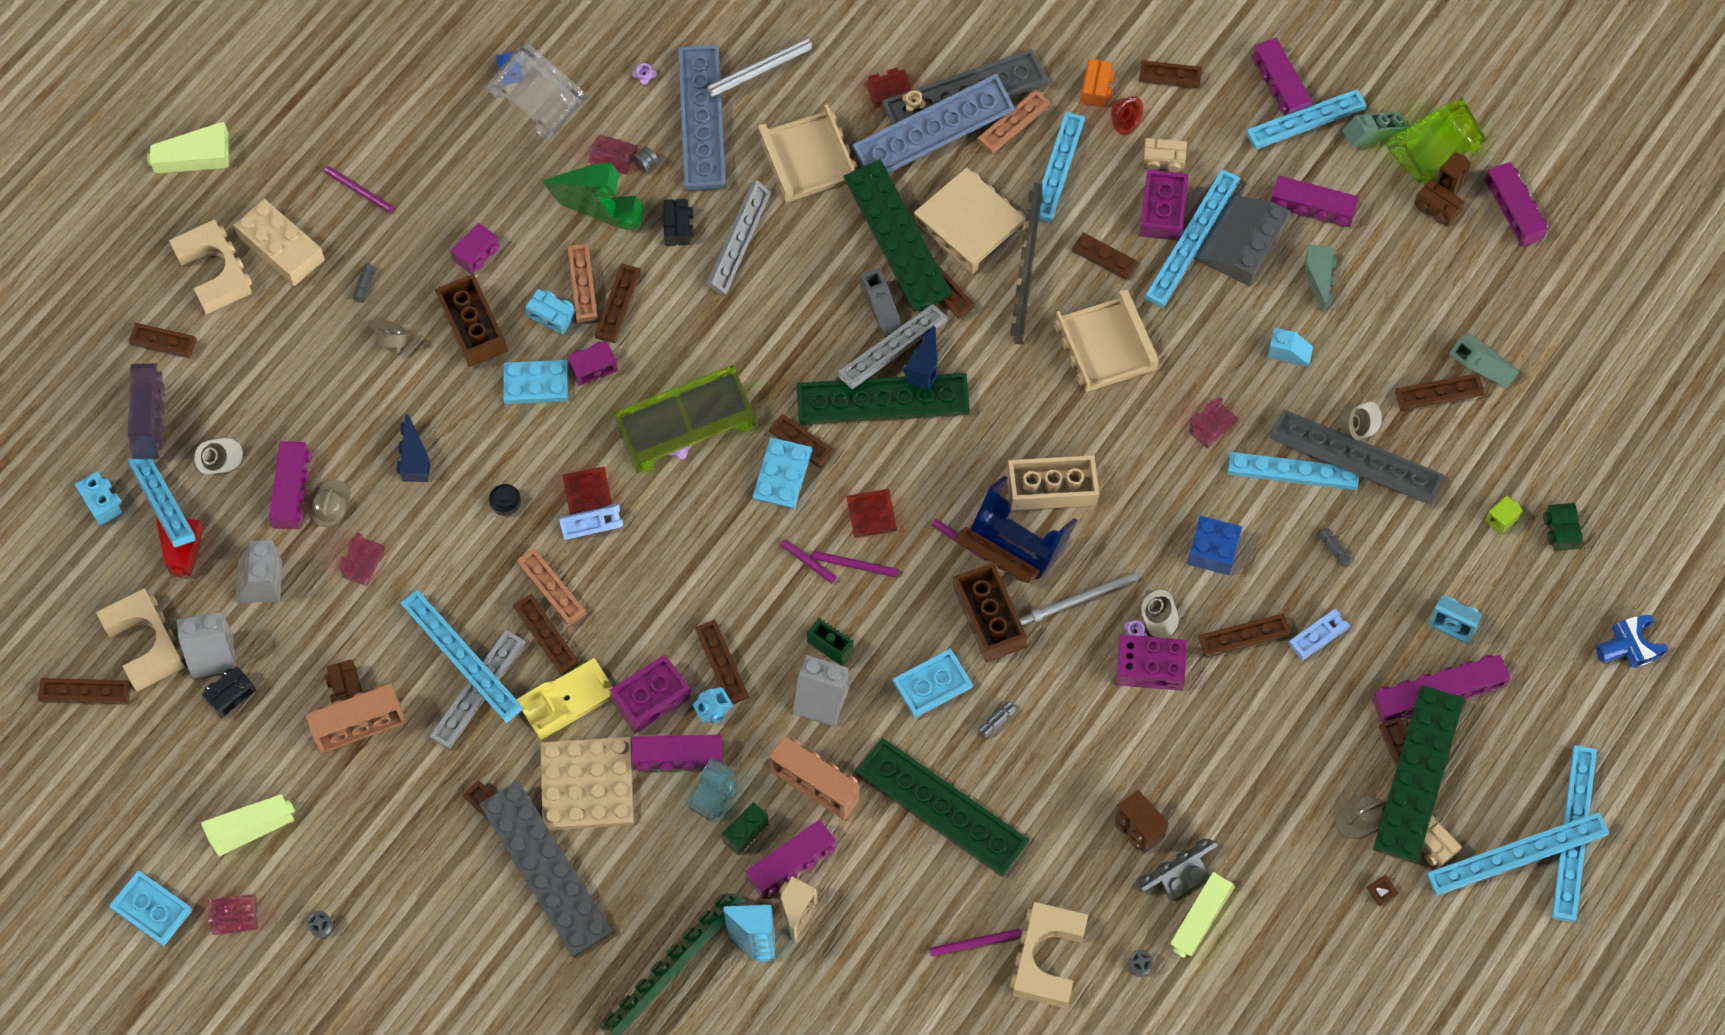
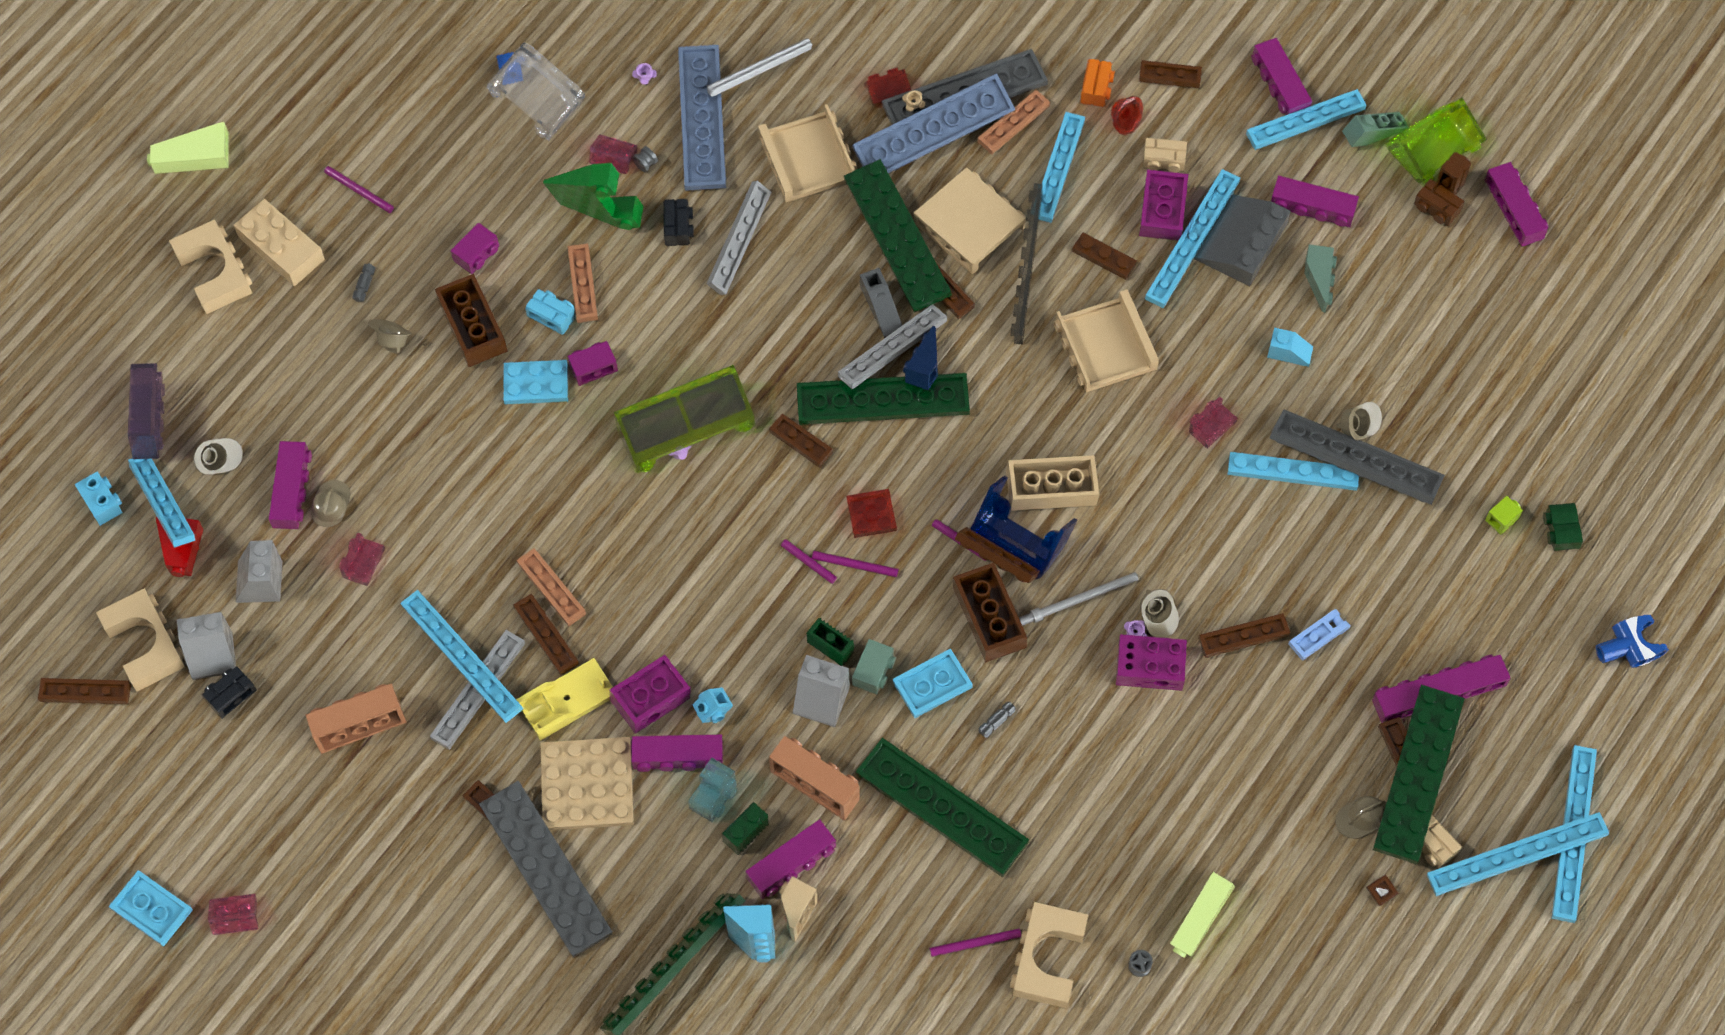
reddish brown plate [128,323,197,358] -> none
yellowish green slope [201,794,295,856] -> none
dark grey wheel [307,911,333,938] -> none
reddish brown brick [324,659,362,703] -> none
dark blue slope [397,414,430,482] -> none
black plate [489,484,521,516] -> none
light blue plate [559,504,624,540] -> none
clear red plate [562,466,612,515] -> none
reddish brown plate [594,263,641,343] -> none
reddish brown plate [695,620,749,705] -> none
medium azure plate [752,437,812,510] -> none
reddish brown brick [1114,790,1169,854] -> none
dark grey bracket [1133,838,1218,900] -> none
blue brick [1187,515,1242,575] -> none
dark grey axle [1319,528,1352,566] -> none
reddish brown plate [1395,373,1484,411] -> none
medium azure slope [1428,596,1483,644] -> none
sand green slope [1449,332,1520,388] -> none
none -> sand green brick [852,639,896,695]

